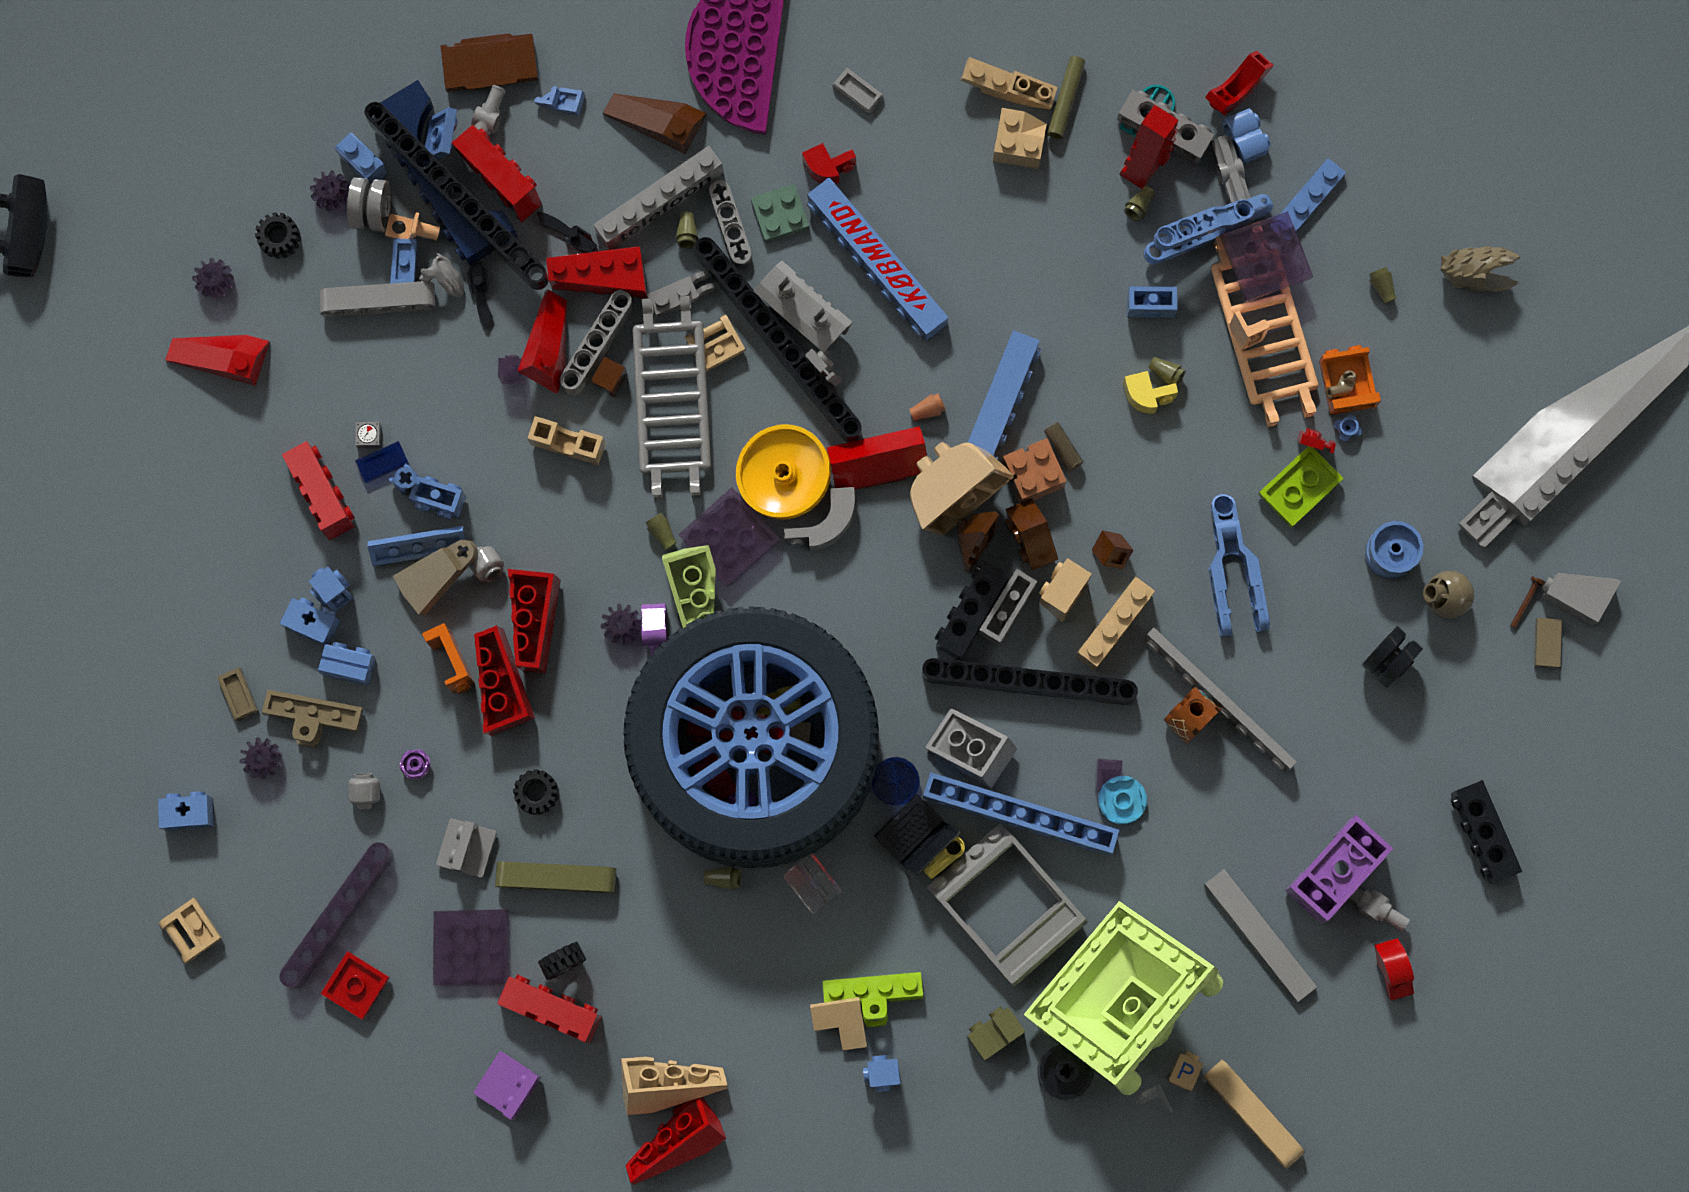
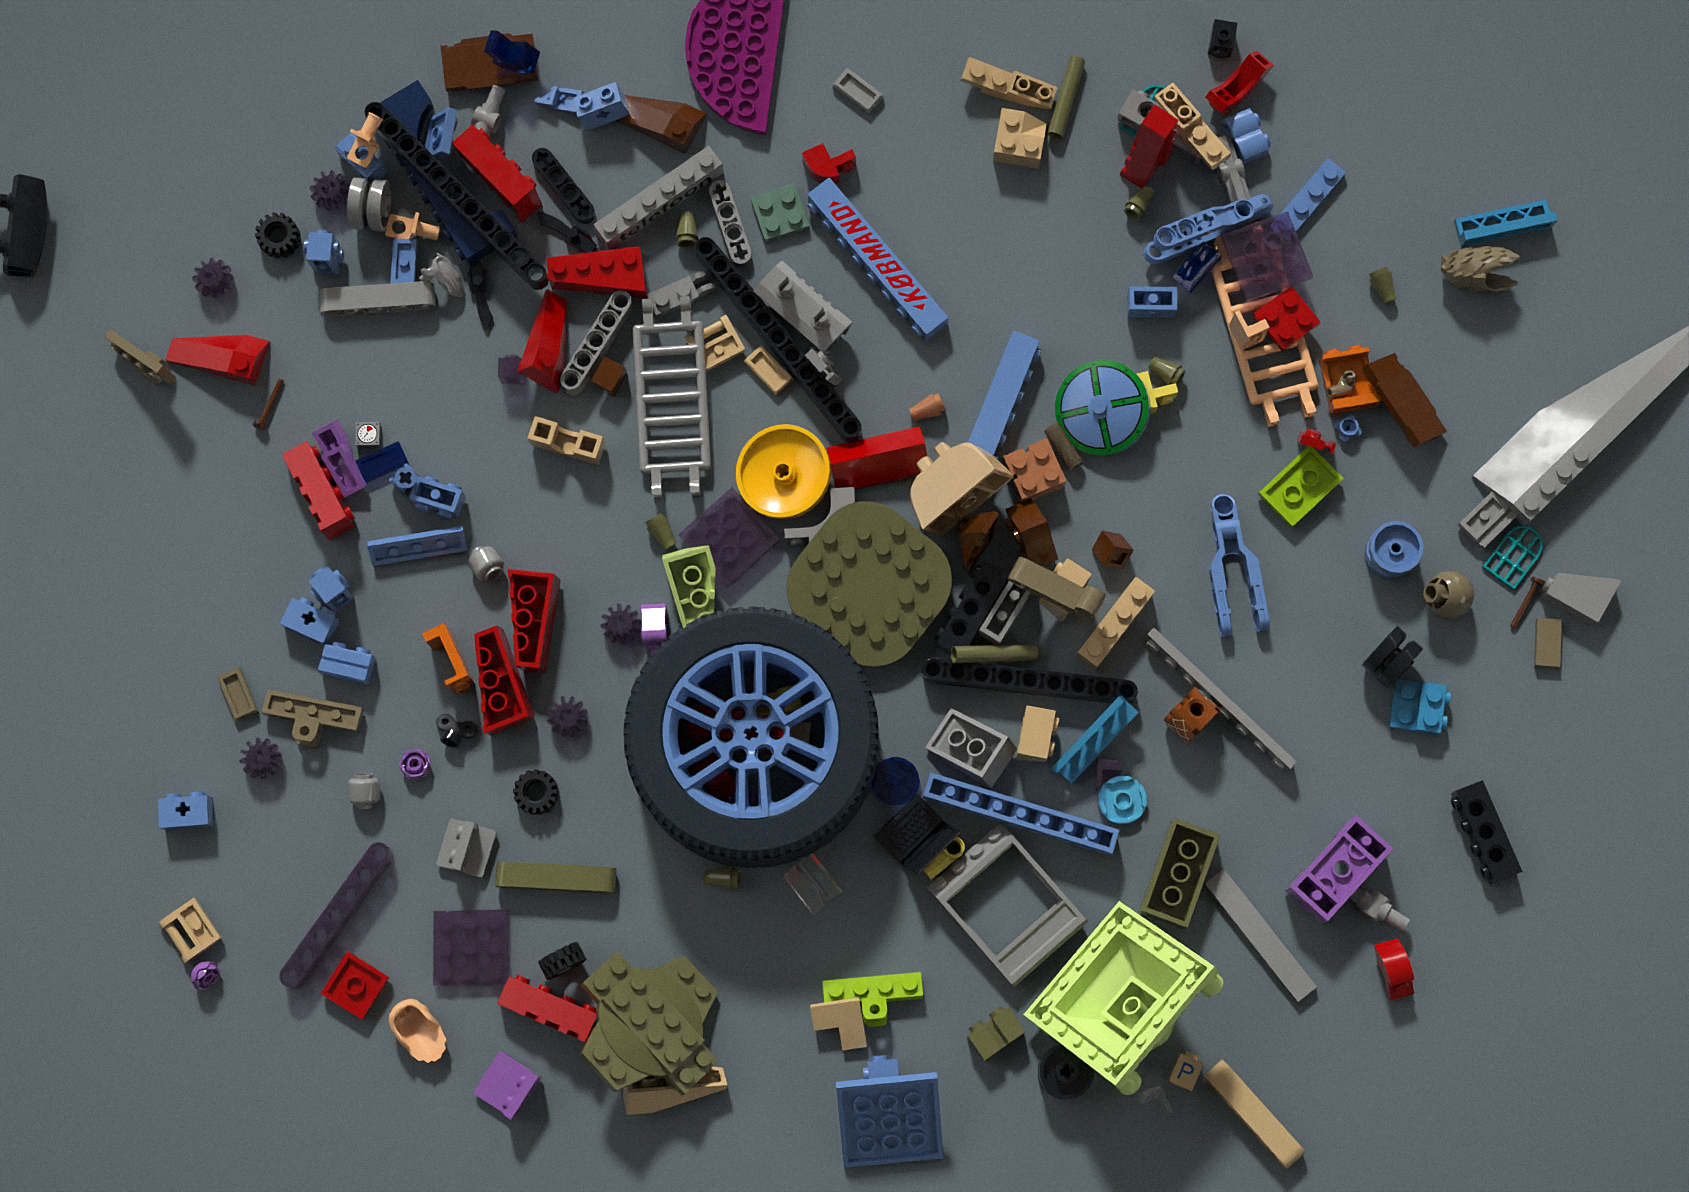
dark tan piece [393,540,478,615] -> none
red wedge [625,1097,726,1185] -> none
none -> dark tan plate [104,329,177,386]
none -> medium lavender plate [191,961,220,990]
none -> reddish brown piece [252,379,284,430]
none -> medium blue brick [304,230,344,275]
none -> medium lavender slope [312,419,367,498]
none -> light nougat bracket [347,112,383,168]
none -> light nougat hair [388,999,447,1063]
none -> black piece [436,714,477,748]
none -> clear blue brick [484,30,540,73]
none -> black beam [532,148,595,224]
none -> clear purple gear [547,696,588,737]
none -> medium blue brick [573,82,630,131]
none -> olive plate [580,951,718,1096]
none -> tan tile [744,345,793,396]
none -> olive plate [787,501,952,666]
none -> medium blue plate [836,1072,944,1168]
none -> olive piece [951,645,1038,663]
none -> dark tan beam [1008,557,1106,622]
none -> tan slope [1015,705,1059,762]
none -> dark azure fence [1052,696,1139,784]
none -> dish [1055,360,1151,456]
none -> olive brick [1138,818,1220,930]
none -> tan slope [1154,83,1231,170]
none -> clear blue tile [1172,241,1222,293]
none -> black brick [1208,19,1238,58]
none -> red plate [1253,286,1321,352]
none -> reddish brown piece [1362,353,1447,448]
none -> dark azure plate [1389,679,1451,736]
none -> dark azure fence [1454,200,1558,247]
none -> teal window [1482,526,1543,590]

